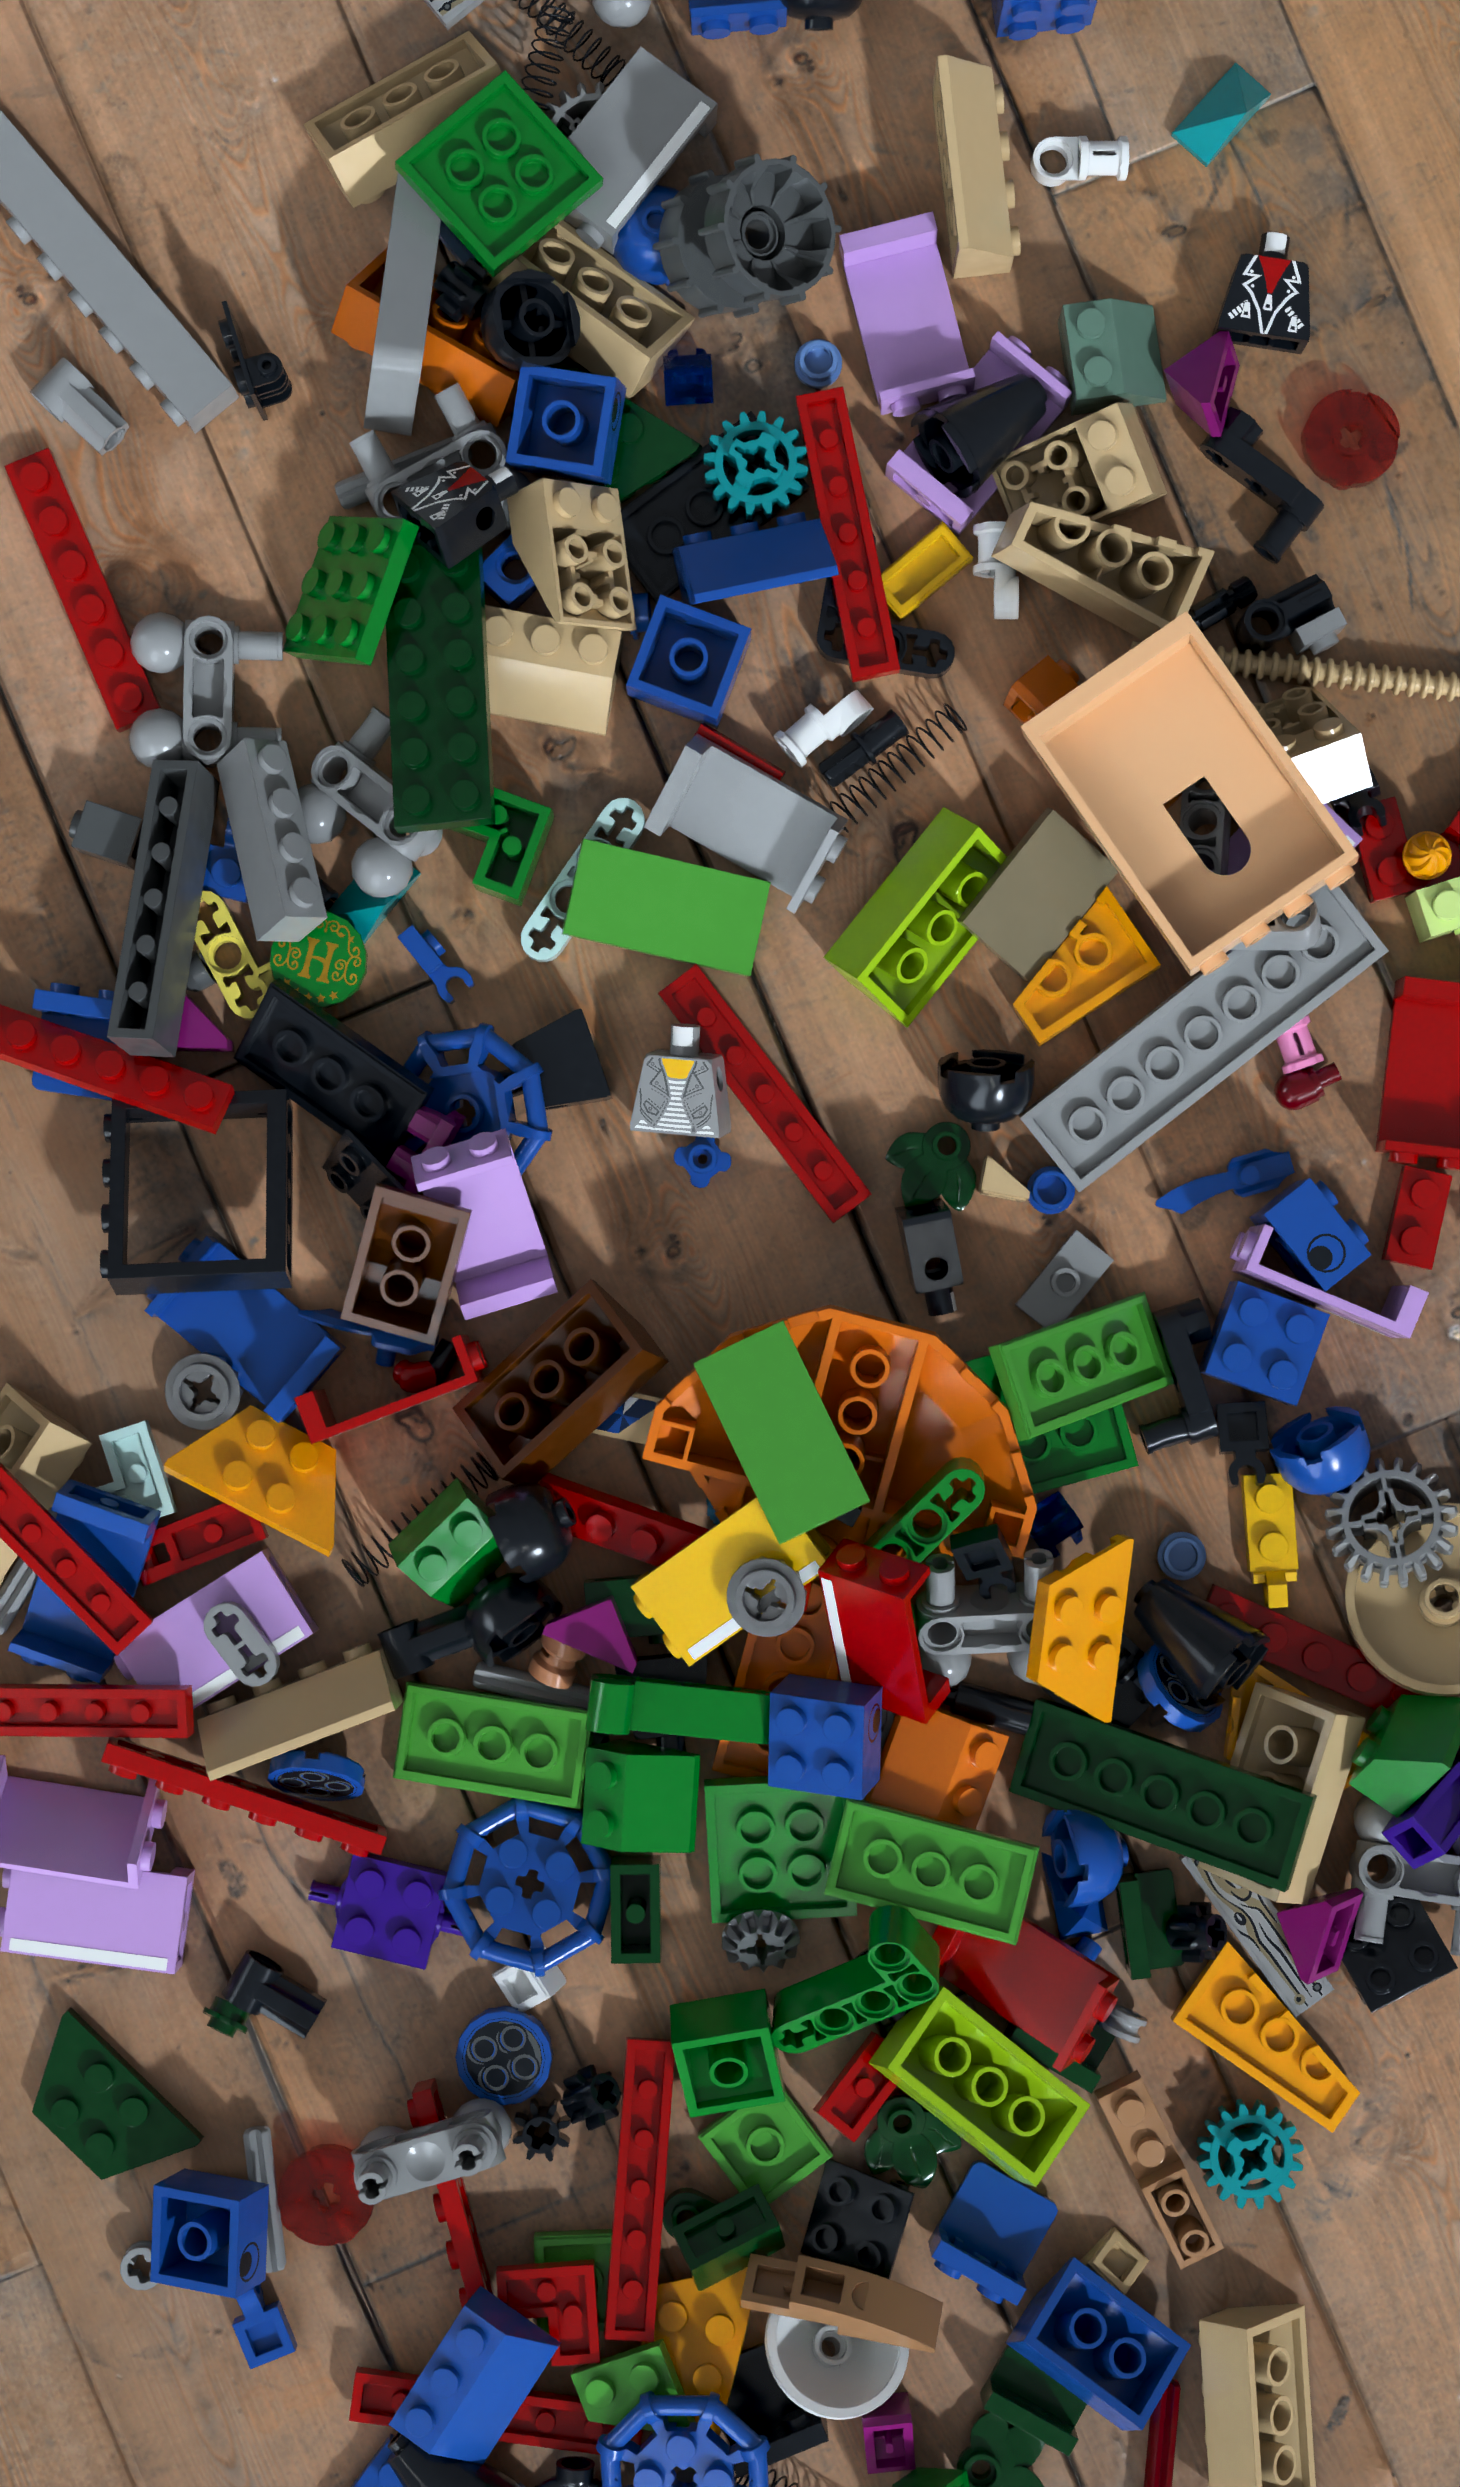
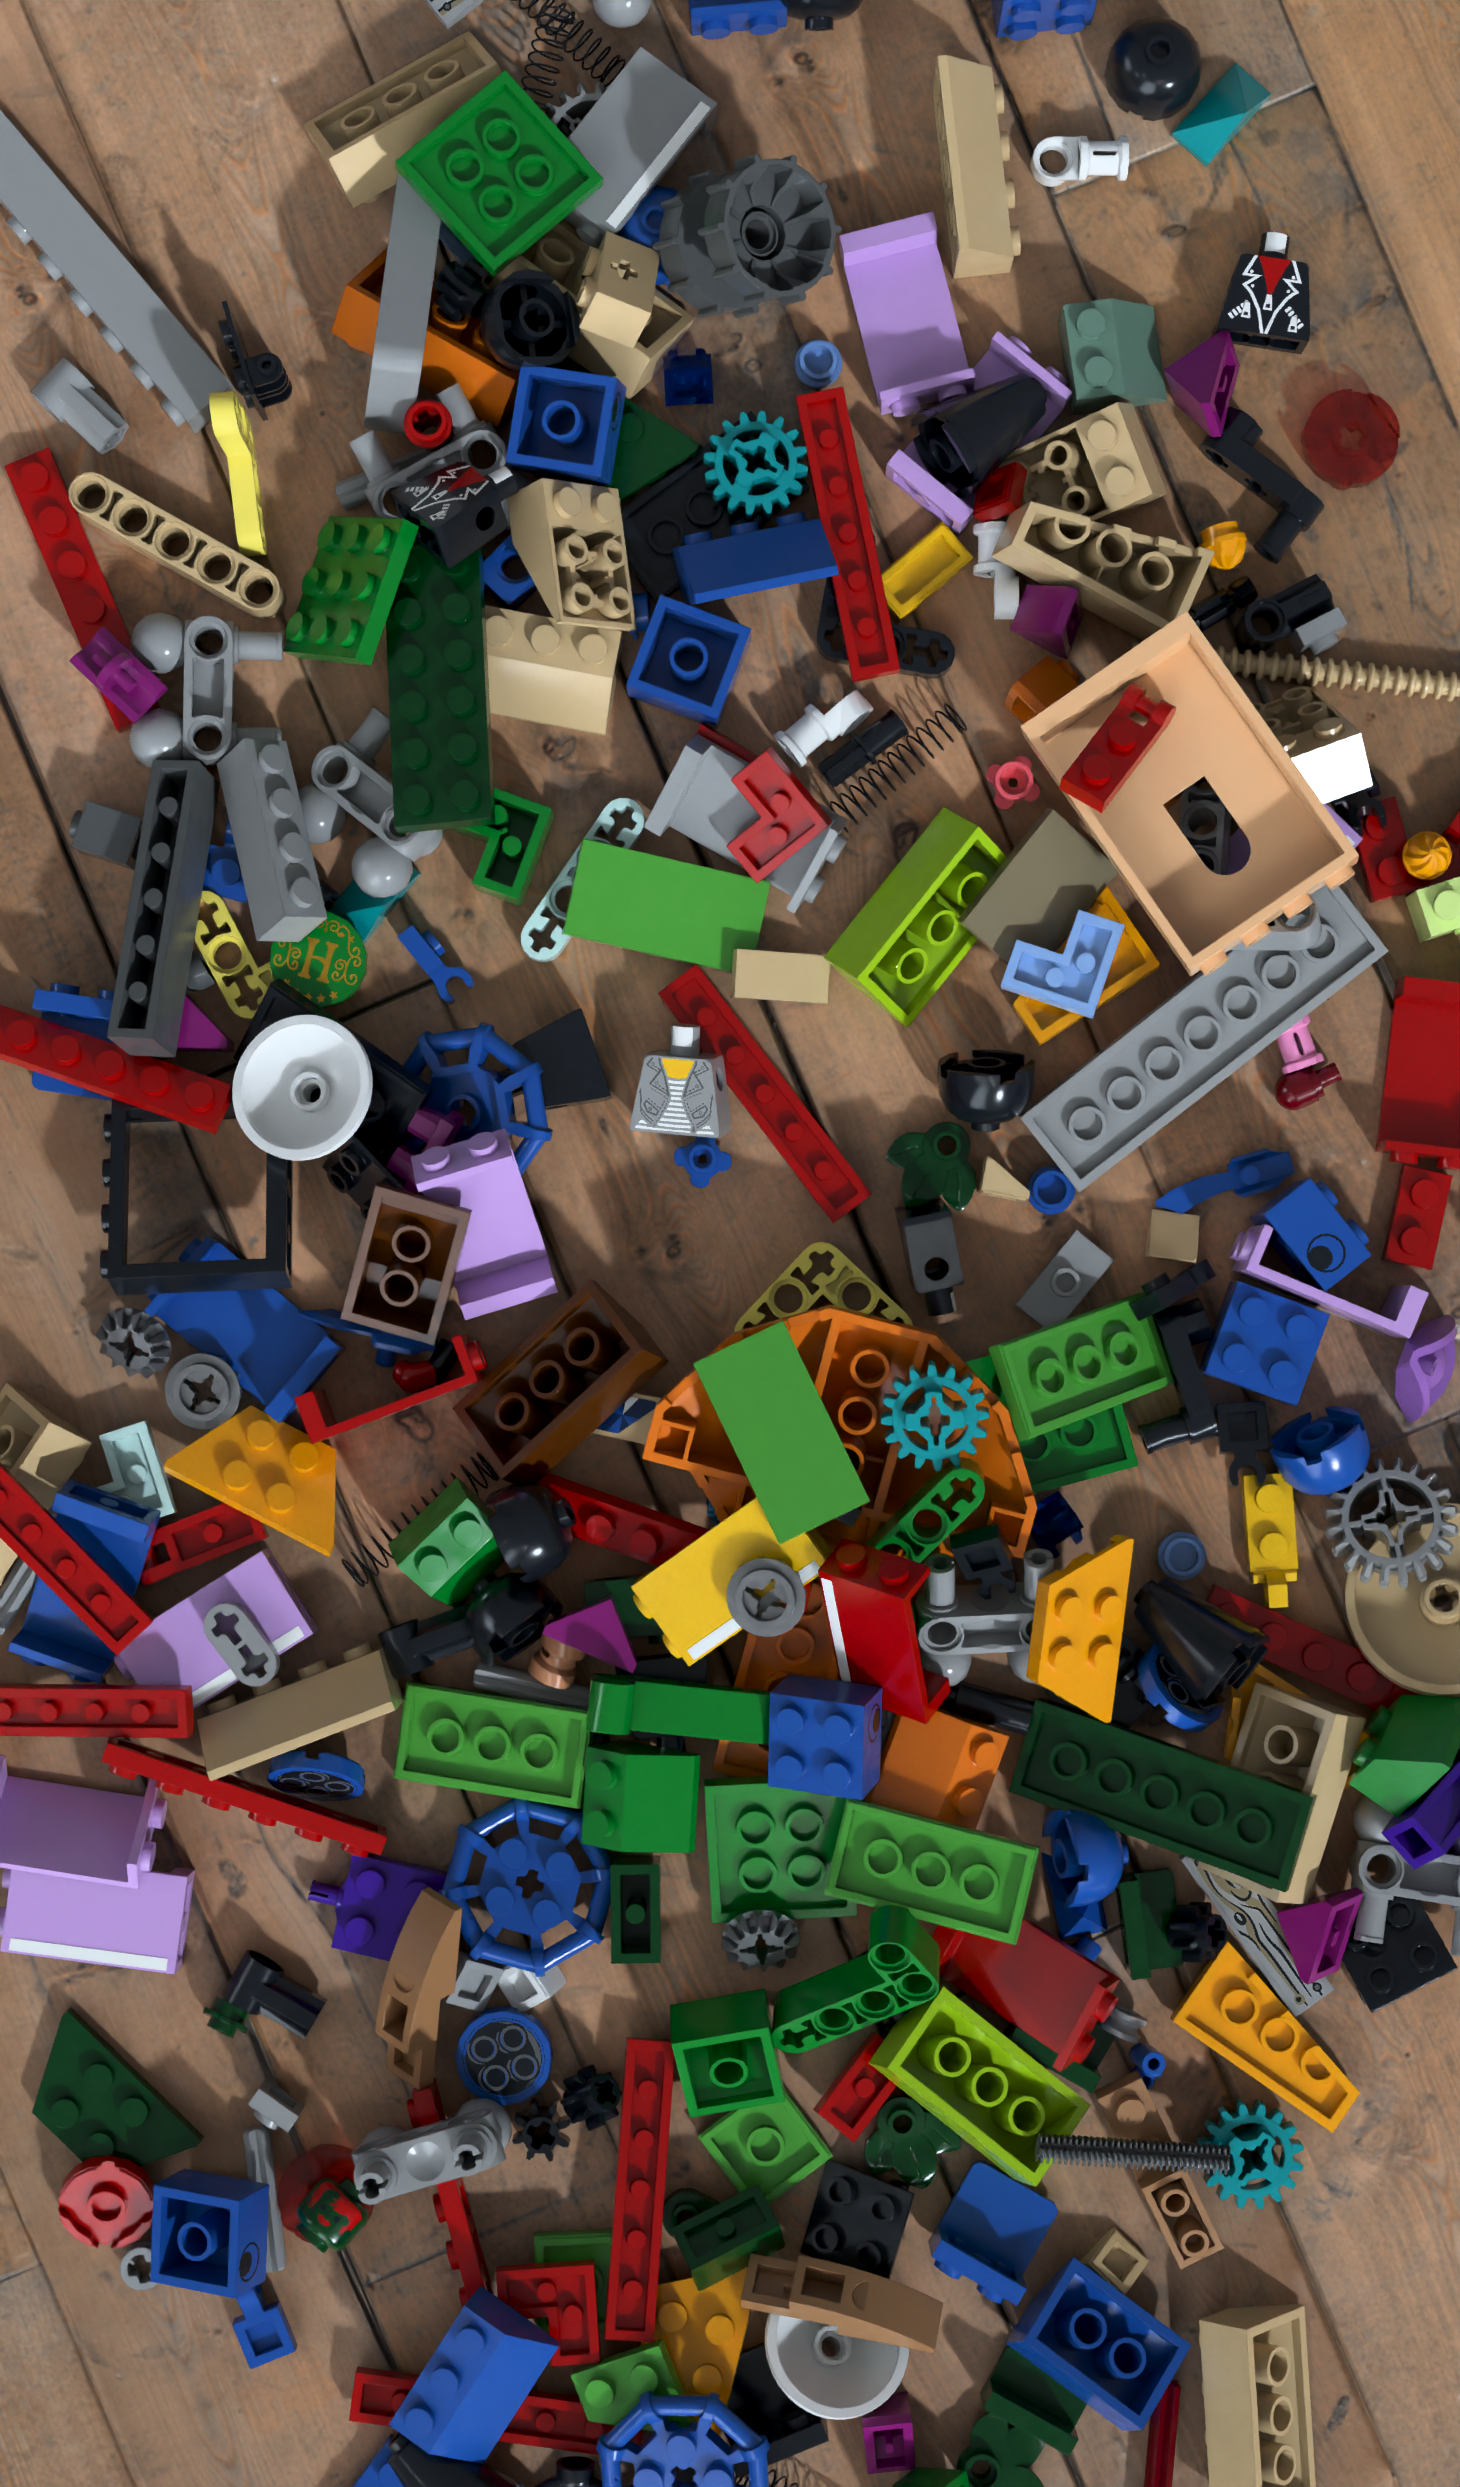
none -> tile [58,2155,154,2248]
none -> tan beam [69,472,286,620]
none -> magenta hips [69,626,168,724]
none -> flat silver gear [95,1307,172,1379]
none -> light yellow beam [209,390,267,557]
none -> white dish [232,1015,373,1161]
none -> light grey plate [248,2078,305,2133]
none -> dark green head [296,2176,369,2253]
none -> medium nougat slope [375,1887,462,2090]
none -> red cone [403,399,452,451]
none -> light grey plate [442,1951,504,2012]
none -> tan brick [576,231,660,349]
none -> red plate [726,746,833,883]
none -> tan tile [730,949,830,1004]
none -> light yellow beam [734,1242,913,1332]
none -> teal gear [881,1360,989,1471]
none -> red tile [973,461,1027,523]
none -> coral plate [986,756,1040,810]
none -> light blue plate [1001,910,1125,1019]
none -> magenta slope [1010,585,1084,659]
none -> dark grey axle [1034,2133,1231,2175]
none -> red plate [1059,683,1176,813]
none -> black cylinder [1105,16,1202,121]
none -> black plate [1129,1259,1216,1321]
none -> blue arm [1129,2043,1166,2090]
none -> tan slope [1145,1209,1200,1264]
none -> light orange plate [1199,521,1247,570]
none -> medium lavender hat [1395,1314,1457,1422]

